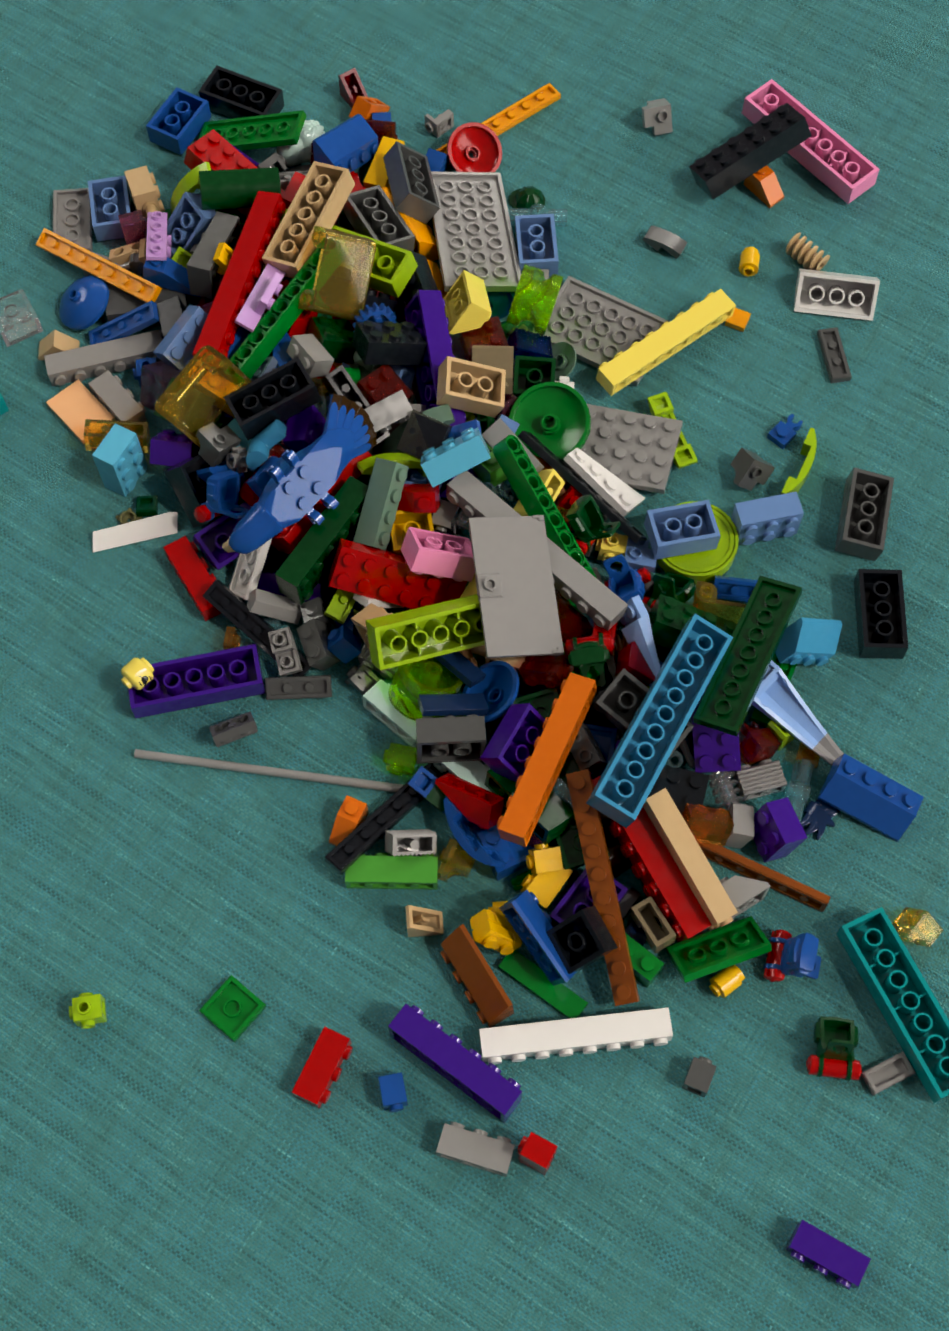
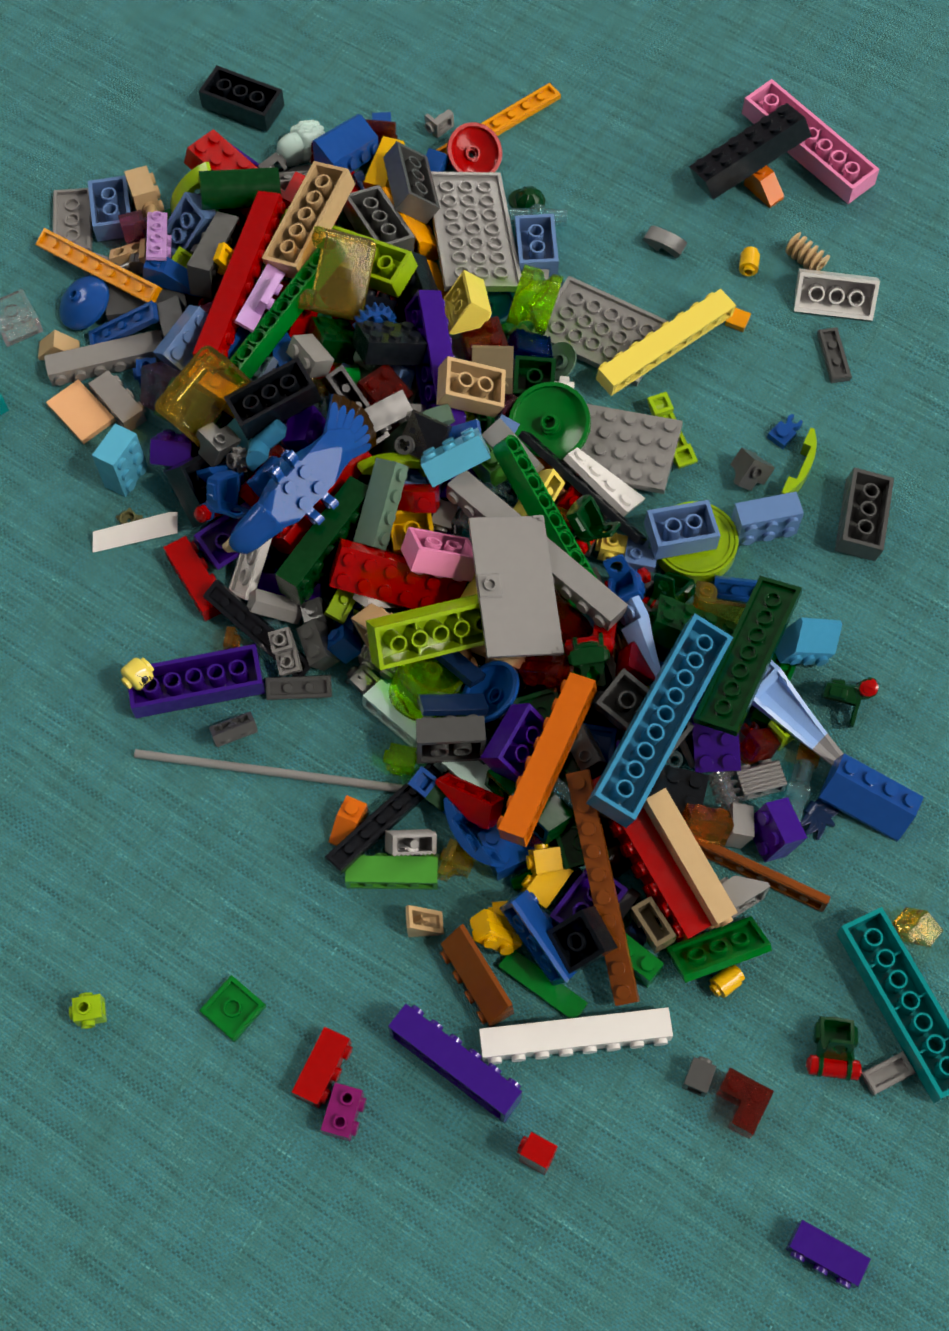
clear yellow brick [83,419,150,453] -> none
dark green tile [136,495,159,517] -> none
blue brick [146,87,212,155] -> none
green plate [199,110,306,151] -> none
dark red slope [338,67,368,108] -> none
orange slope [349,96,390,126] -> none
blue brick [378,1072,408,1112] -> none
light grey brick [436,1121,515,1177] -> none
light grey brick [642,98,673,135] -> none
blue piece [763,929,821,982] -> none
black brick [854,569,908,659] -> none
none -> magenta brick [321,1082,367,1142]
none -> dark blue hand [352,170,365,190]
none -> dark grey bush [394,435,415,455]
none -> clear red brick [716,1068,774,1139]
none -> dark green piece [821,677,879,728]

